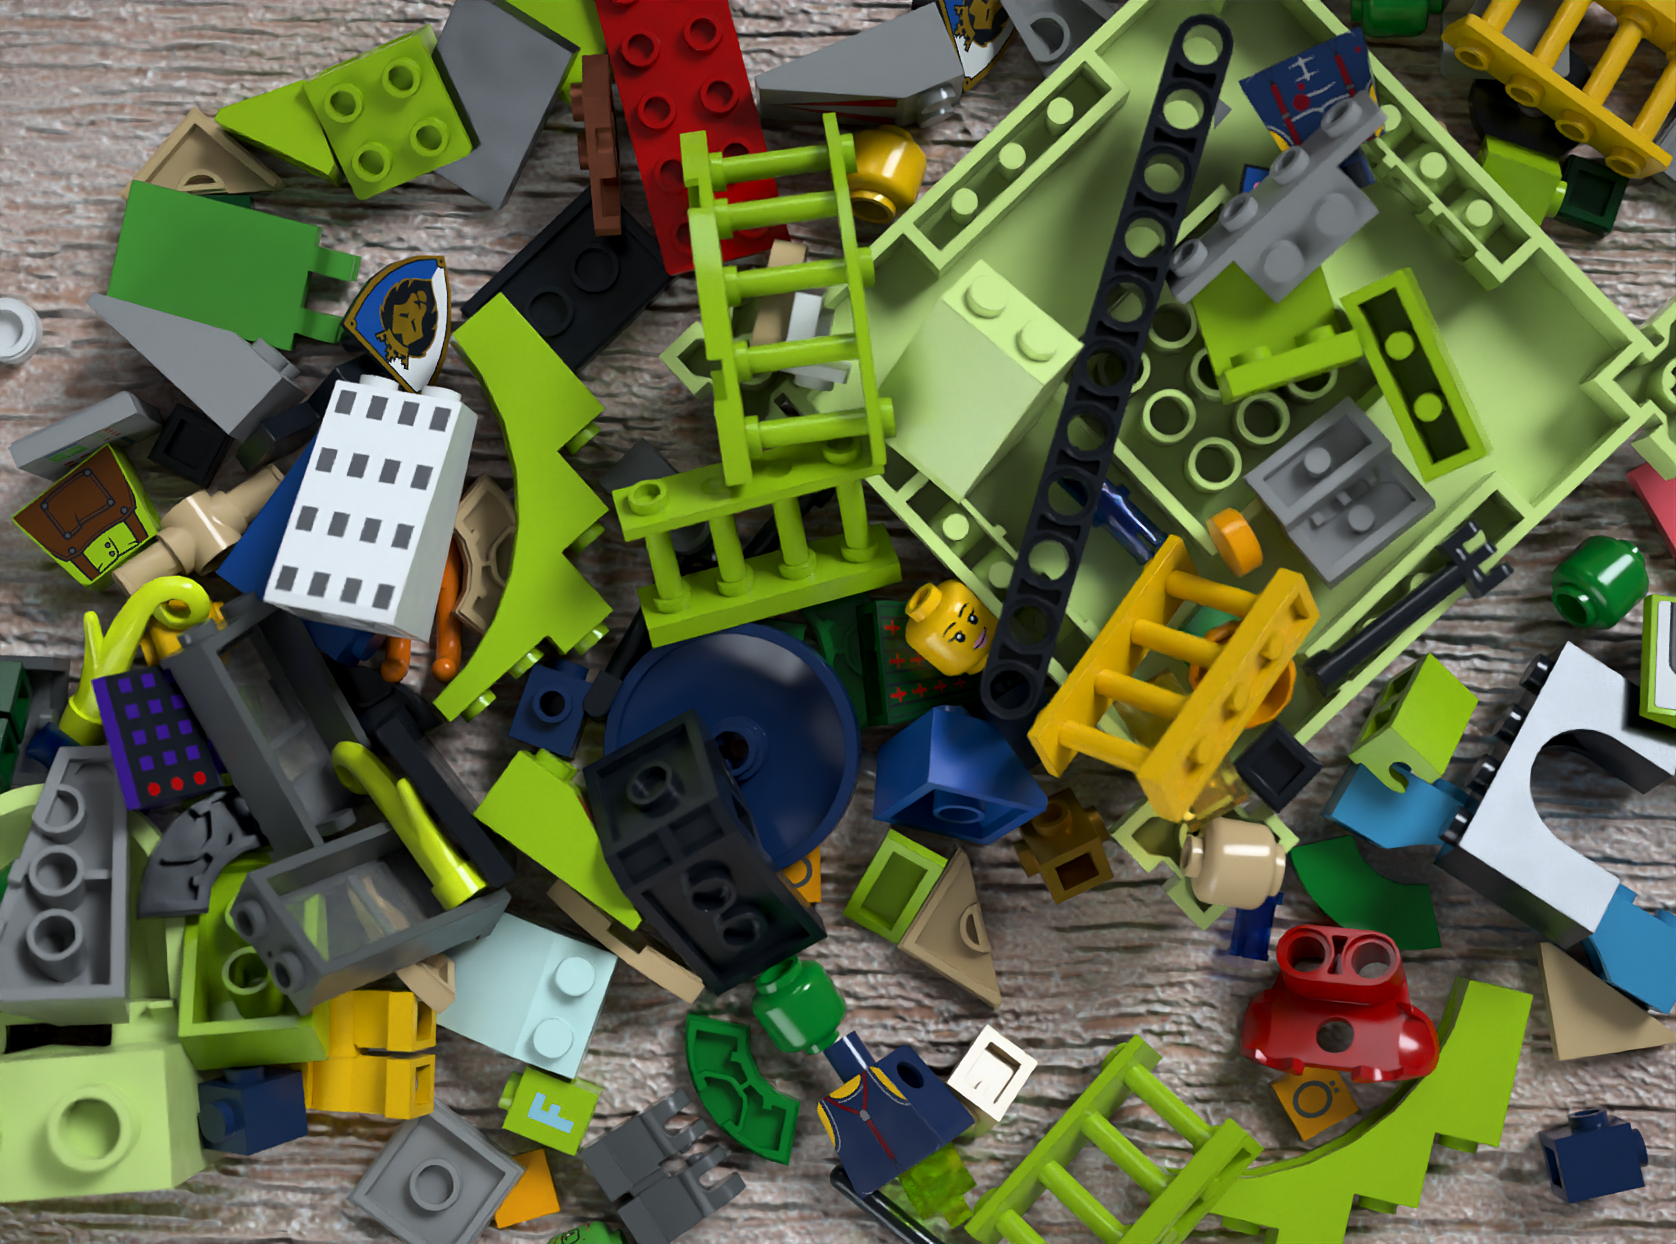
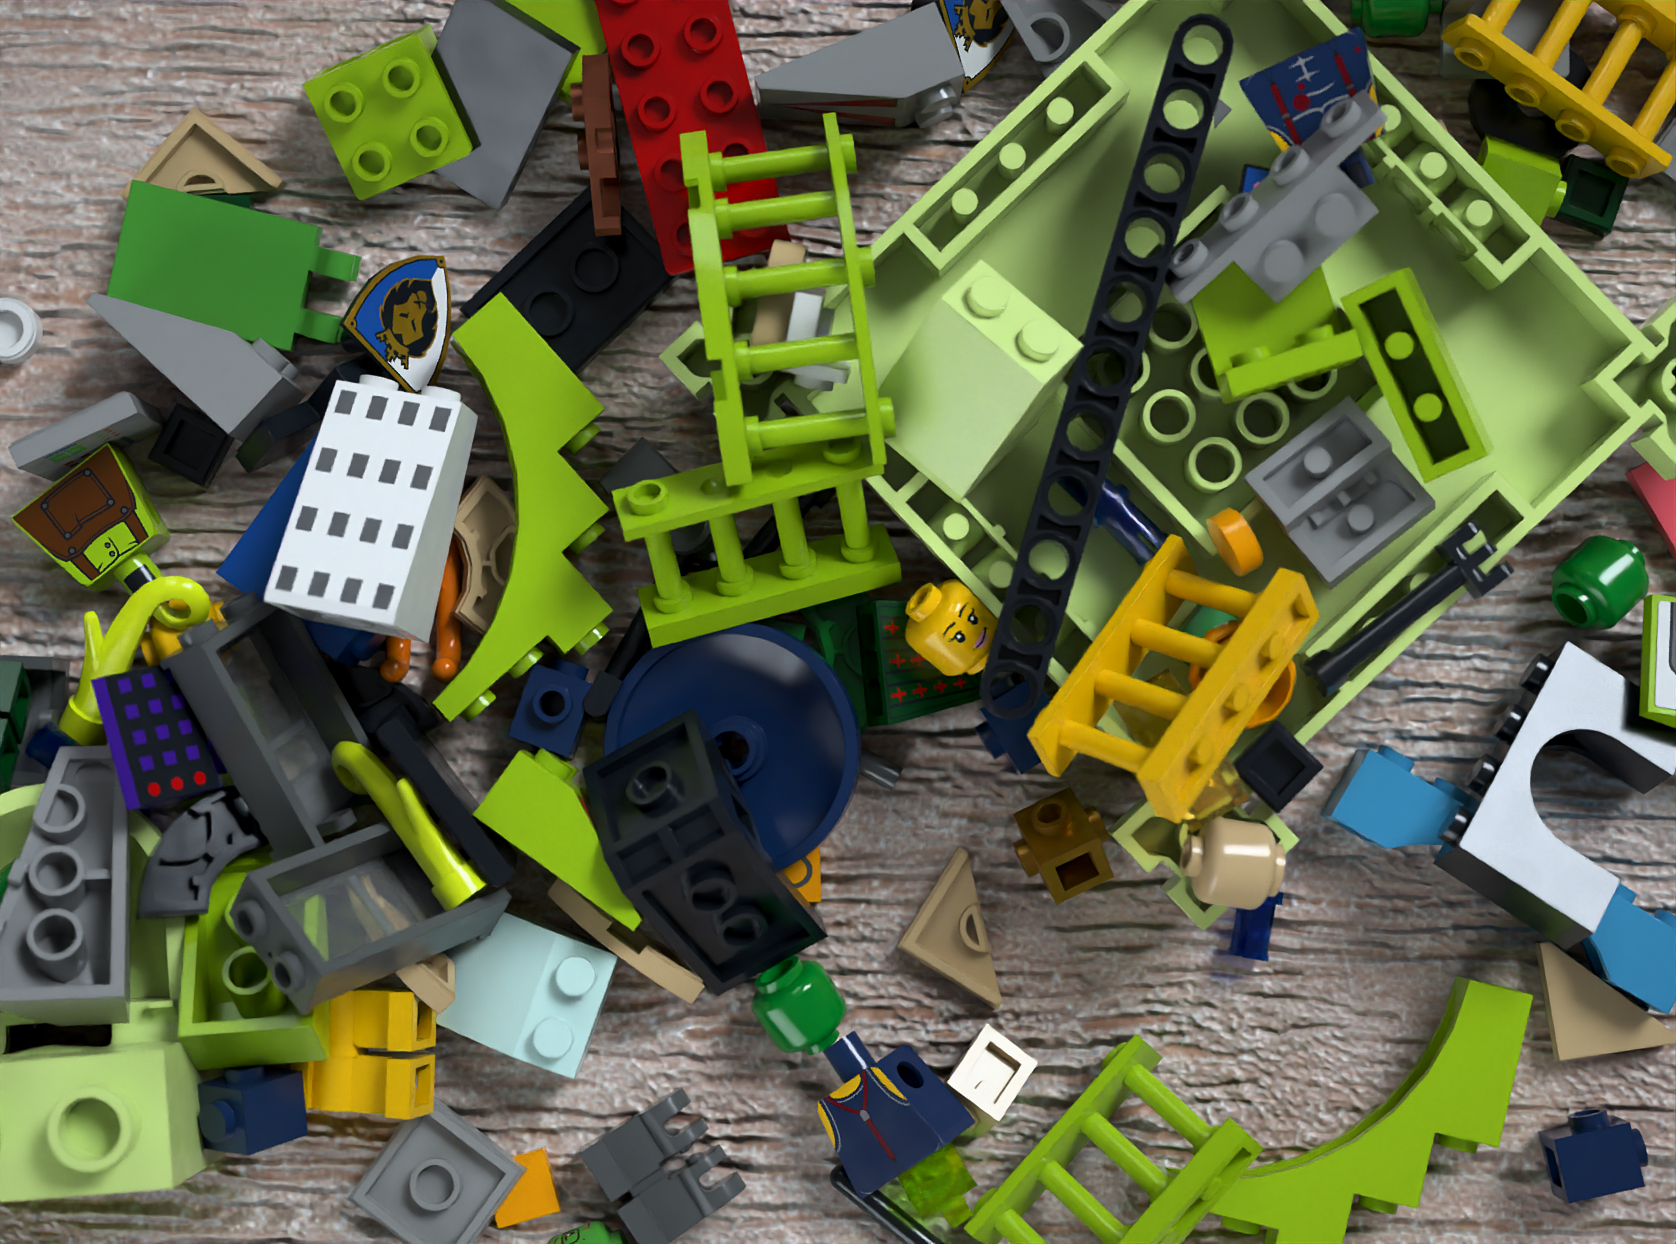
tan pin [112,463,285,599] -> none
lime slope [214,79,345,188] -> none
lime brick [498,1063,604,1157] -> none
green tile [685,1013,801,1166] -> none
lime slope [842,827,948,945] -> none
yellow head [846,124,927,224] -> none
blue slope [873,705,1048,846] -> none
red piece [1239,925,1439,1084] -> none
light orange tile [1269,1067,1360,1142] -> none
green tile [1287,835,1442,950] -> none
lime hinge [1348,652,1479,793] -> none

